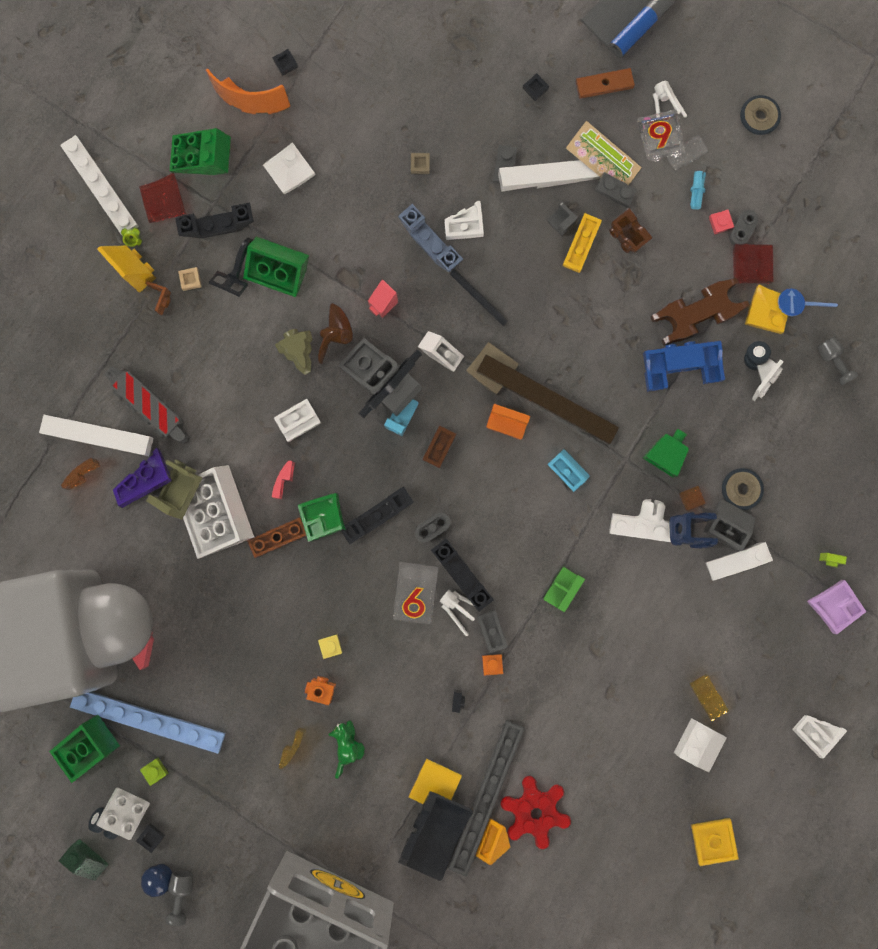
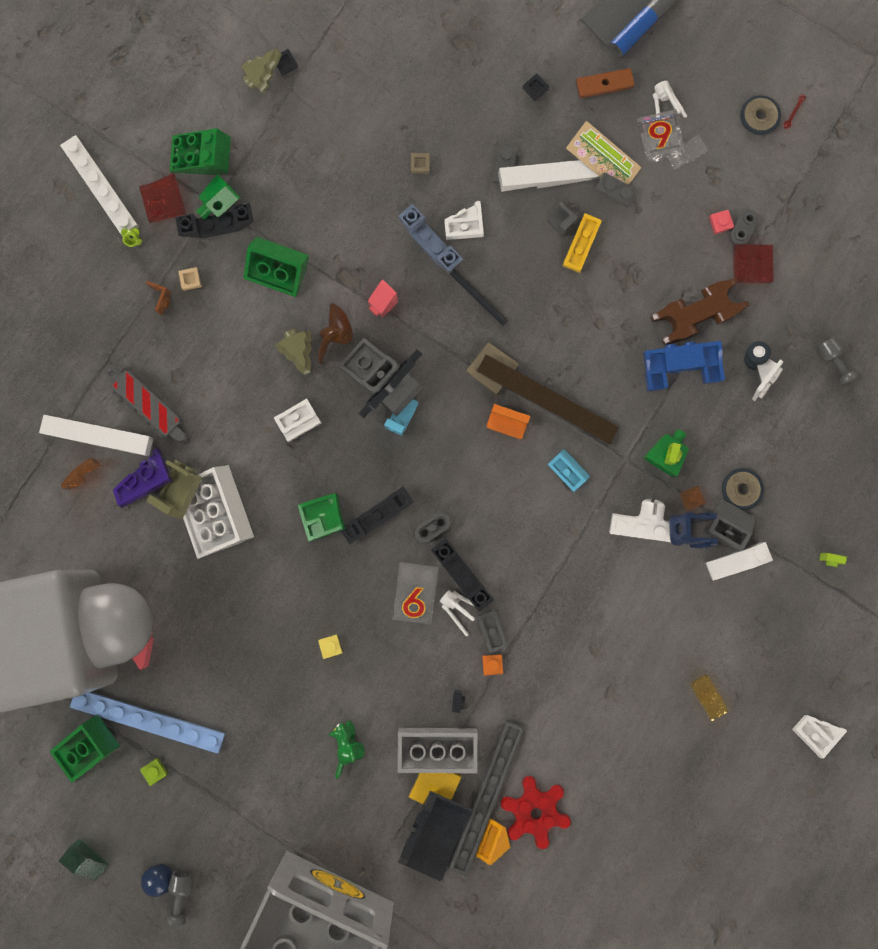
white plate [88,787,150,840] -> none
yellow slope [97,245,156,293] -> none
black plate [136,823,165,853] -> none
orange panel [206,69,290,114] -> none
black piece [209,237,253,297] -> none
dark orange tile [247,517,307,558] -> none
white plate [263,142,316,194] -> none
coral slope [272,461,295,499] -> none
clear yellow slope [279,728,306,769] -> none
orange brick [305,676,336,705] -> none
white slope [418,331,464,372] -> none
reddish brown plate [422,426,456,469] -> none
bright green panel [543,567,585,612] -> none
reddish brown cylinder [609,208,653,253] -> none
white slope [674,718,727,772] -> none
medium azure axle [690,171,706,209] -> none
yellow plate [691,818,739,866] -> none
yellow plate [745,285,788,334] -> none
blue piece [778,288,838,316] -> none
lavender plate [807,580,866,634] -> none
none -> green torso [196,174,240,219]
none -> olive rock [242,48,282,93]
none -> light grey slope [398,728,478,773]
none -> lime plate [664,443,682,465]
none -> clear red hinge [783,94,806,129]

